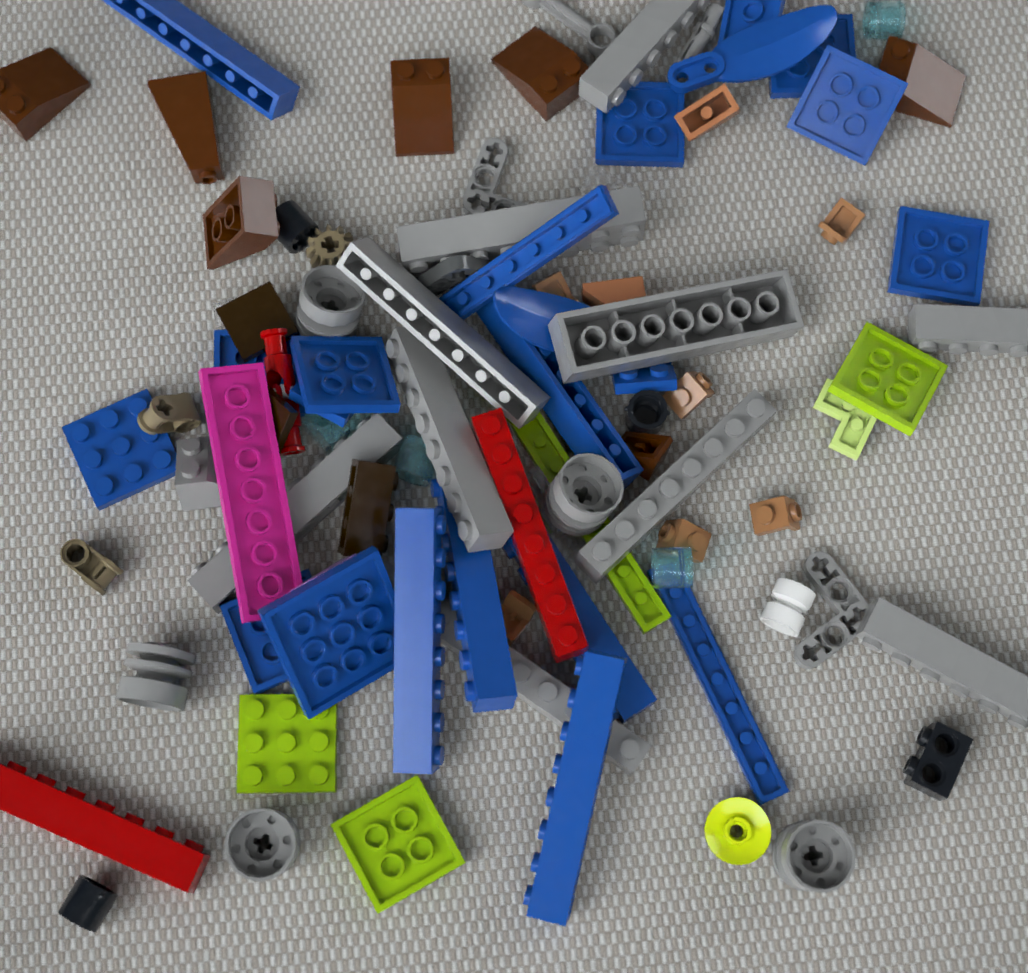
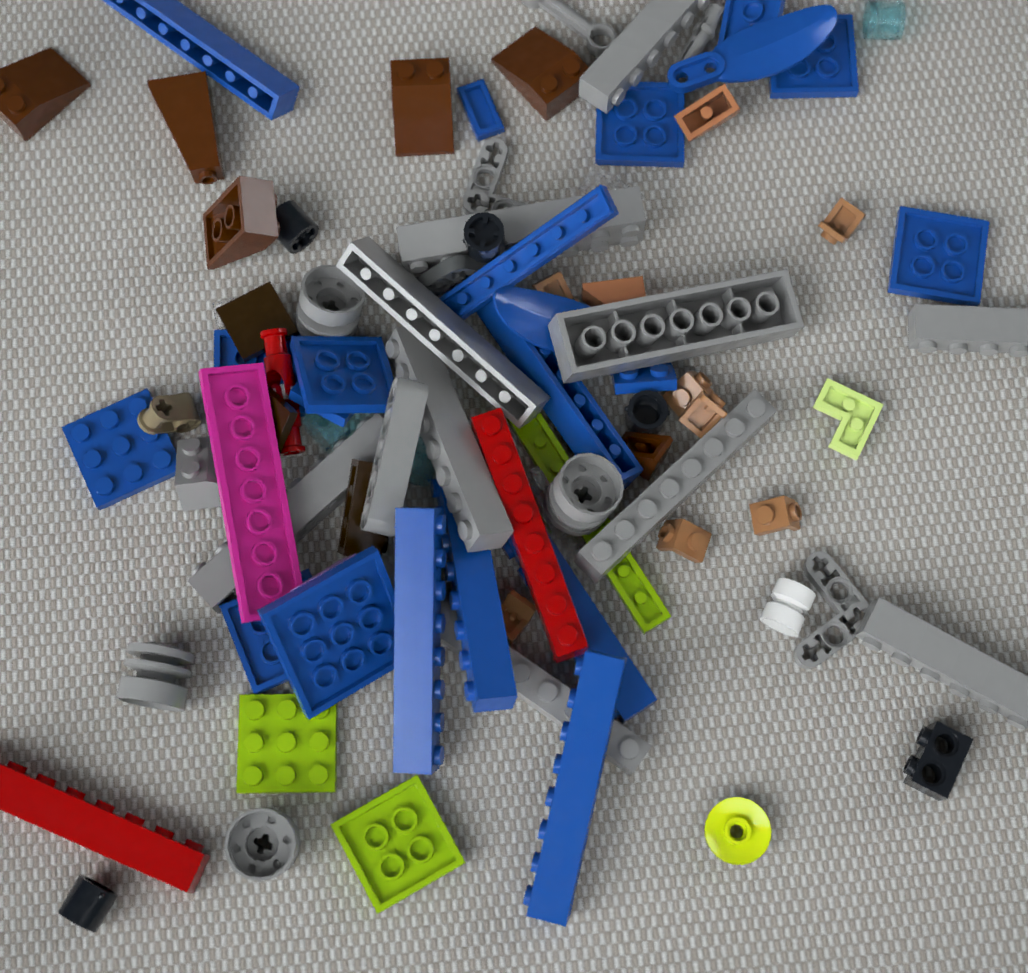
dark tan piece [60,539,124,596] -> none
dark tan gear [306,224,353,268] -> none
blue tile [646,558,790,806] -> none
clear light blue piece [651,546,693,589] -> none
light grey wheel [772,820,856,893] -> none
blue plate [786,45,909,166] -> none
lime plate [827,322,948,436] -> none
slope [877,35,966,128] -> none
none -> light grey beam [360,376,429,537]
none -> blue tile [456,79,505,142]
none -> black piece [463,212,508,263]
none -> medium nougat bracket [678,391,728,439]

